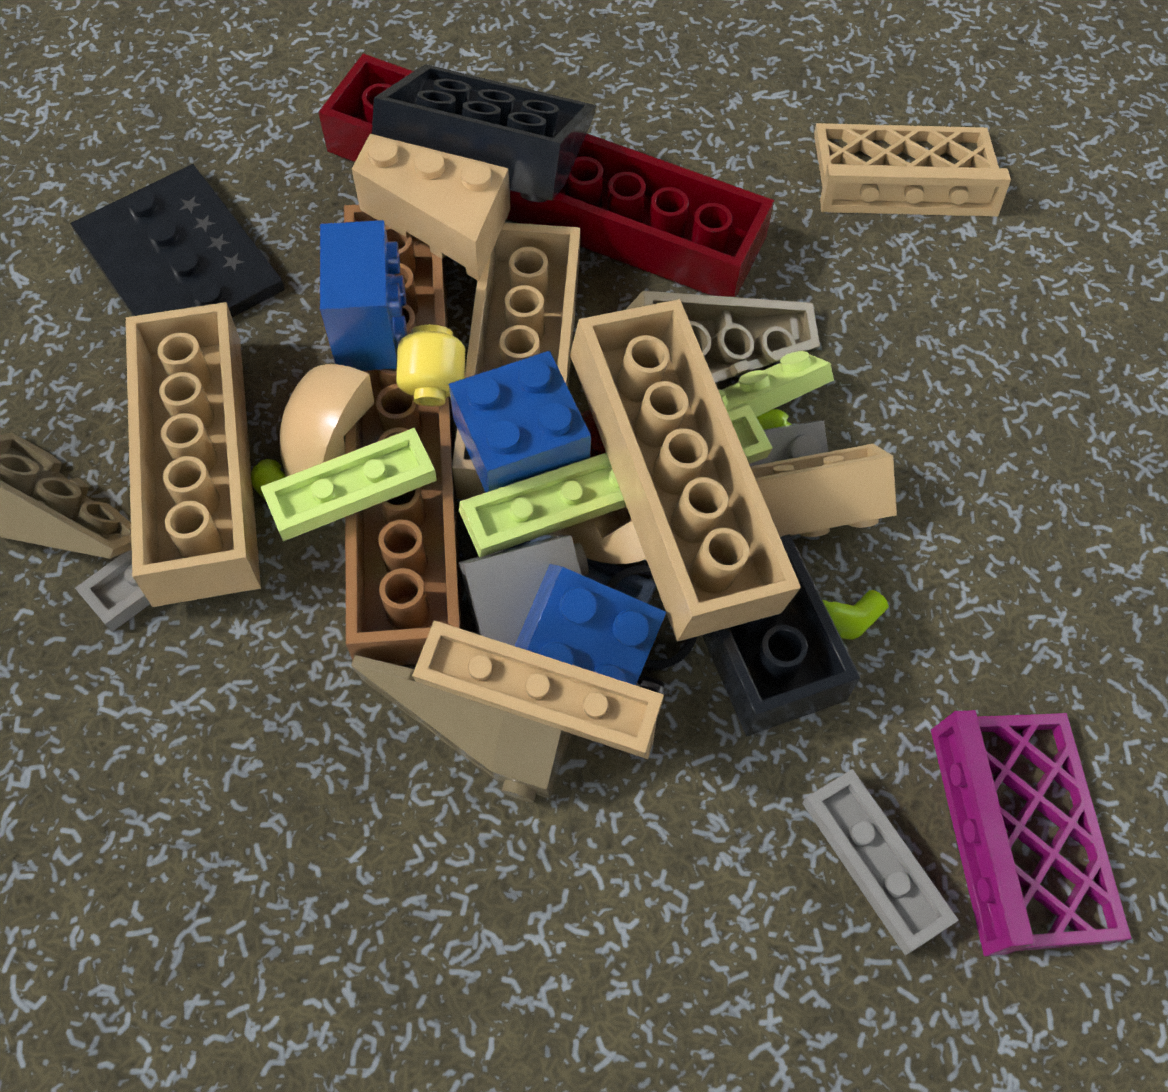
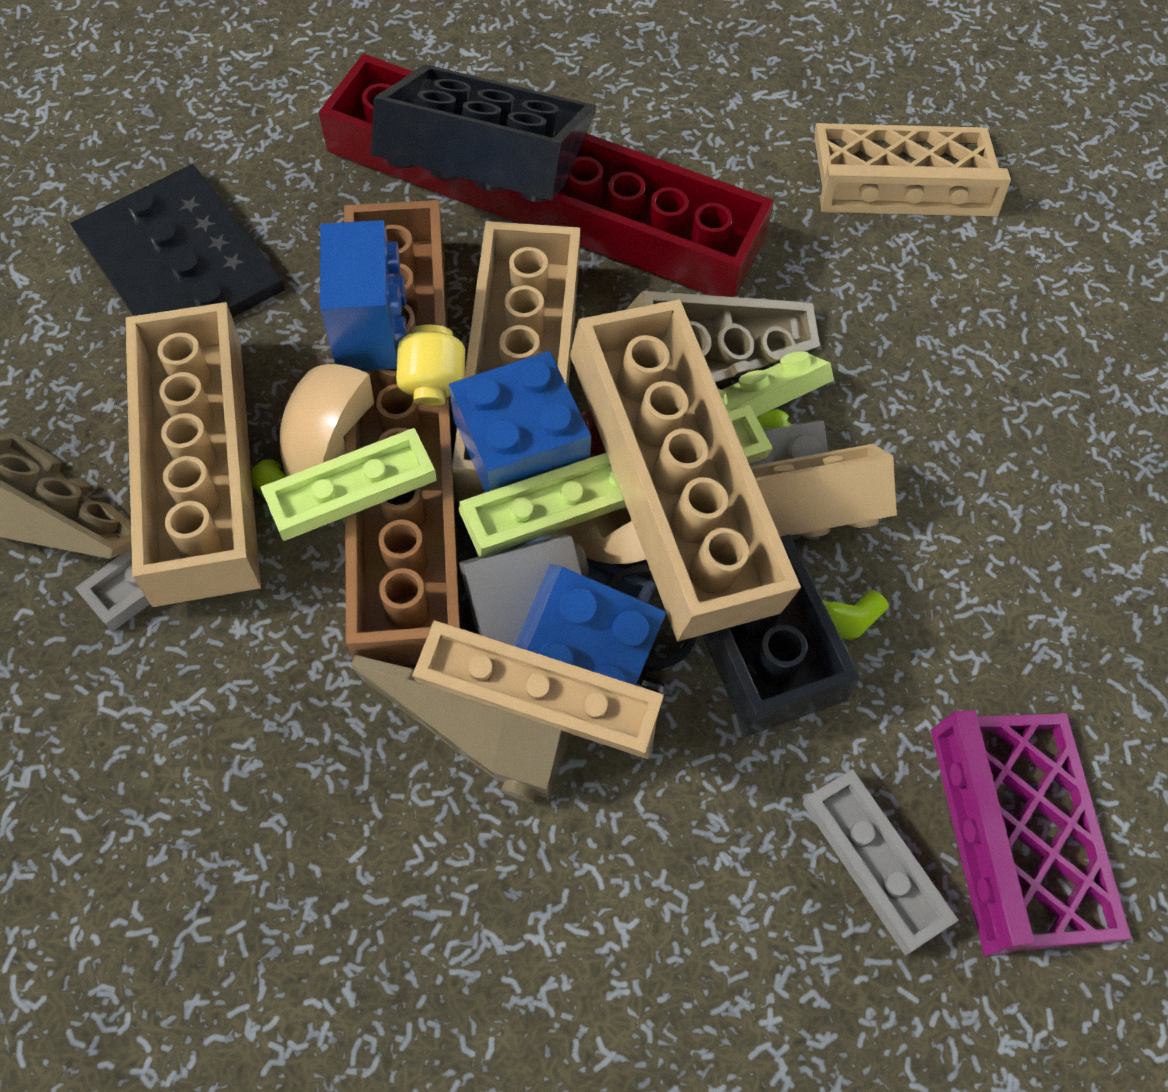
tan wedge [352,134,511,281] -> none

